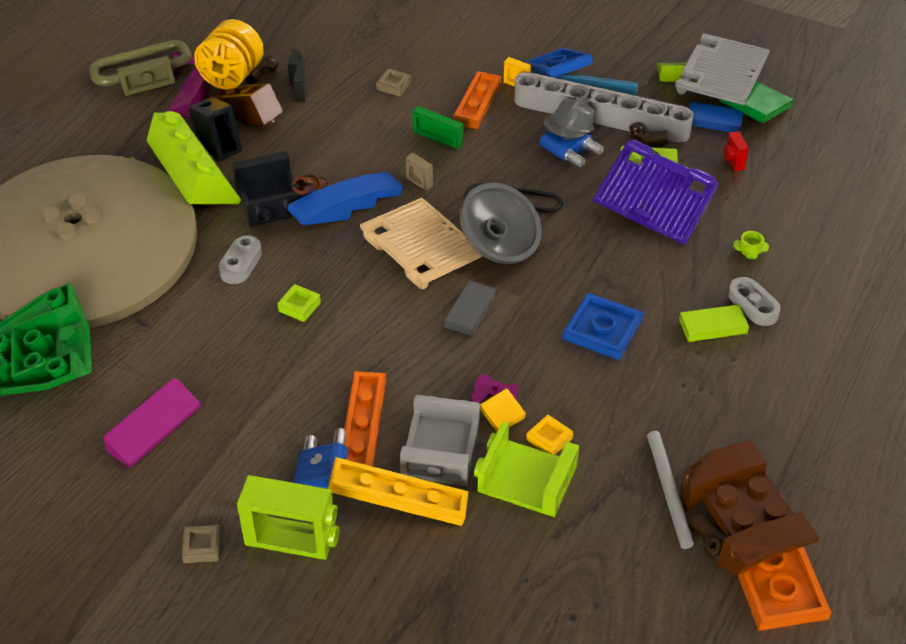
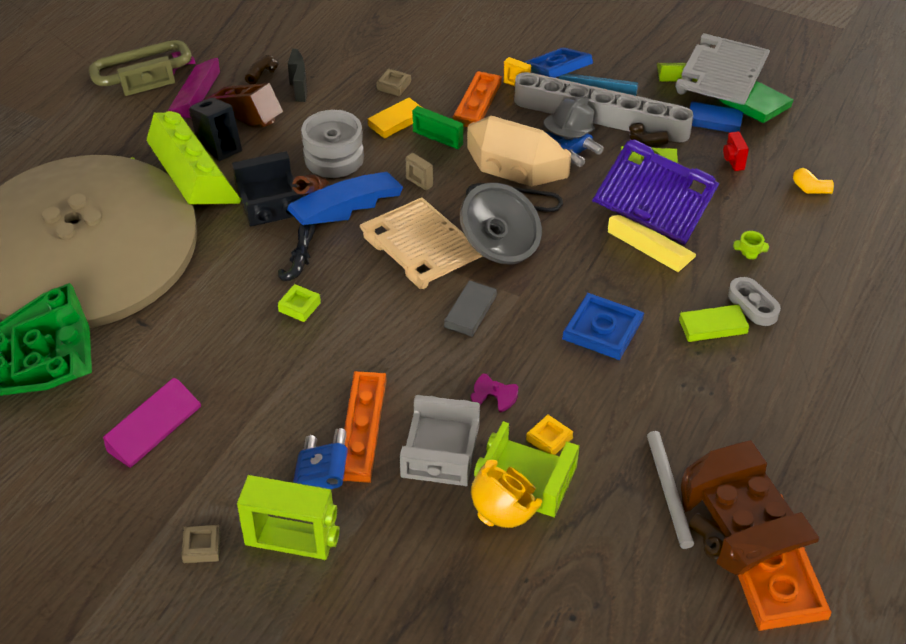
yellow wheel [194,19,264,90] -> none
light grey plate [219,236,262,284] -> none
yellow tile [328,457,469,526] -> none
yellow tile [480,389,526,432] -> none
none -> black piece [278,224,316,281]
none -> light grey wheel [301,110,364,178]
none -> yellow tile [367,98,423,139]
none -> tan wedge [467,116,571,187]
none -> yellow cylinder [471,460,543,528]
none -> light yellow slope [608,215,696,272]
none -> yellow arm [793,168,834,194]

